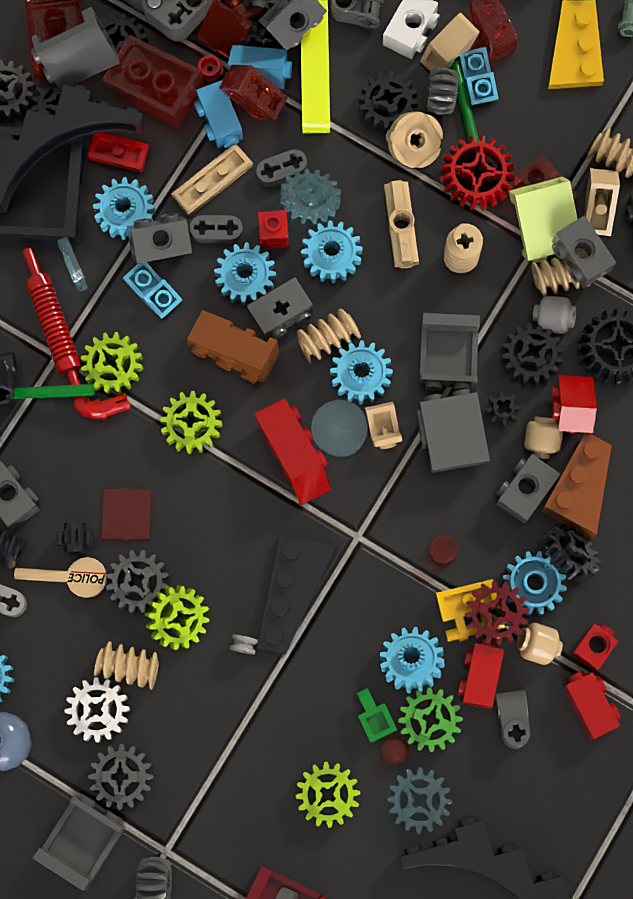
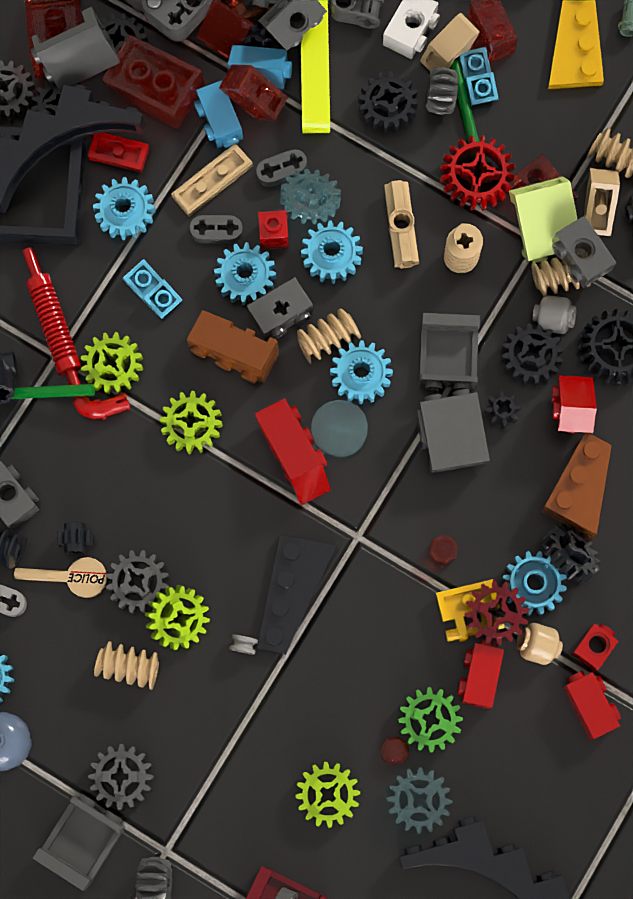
clear light blue tile [57,236,89,292] -> none
white gear [65,678,130,743] -> none
clear red piece [102,487,151,543] -> none
dark grey brick [127,213,192,264] -> none
red plate [197,55,224,82] -> none
green plate [356,688,397,743] -> none
tan bracket [365,402,402,449] -> none
medium azure gear [380,627,445,693] -> none
tan plate [386,111,443,168] -> none
dark grey piece [495,690,530,749] -> none
dark grey brick [496,454,561,525] -> none
tan head [524,416,563,459] -> none

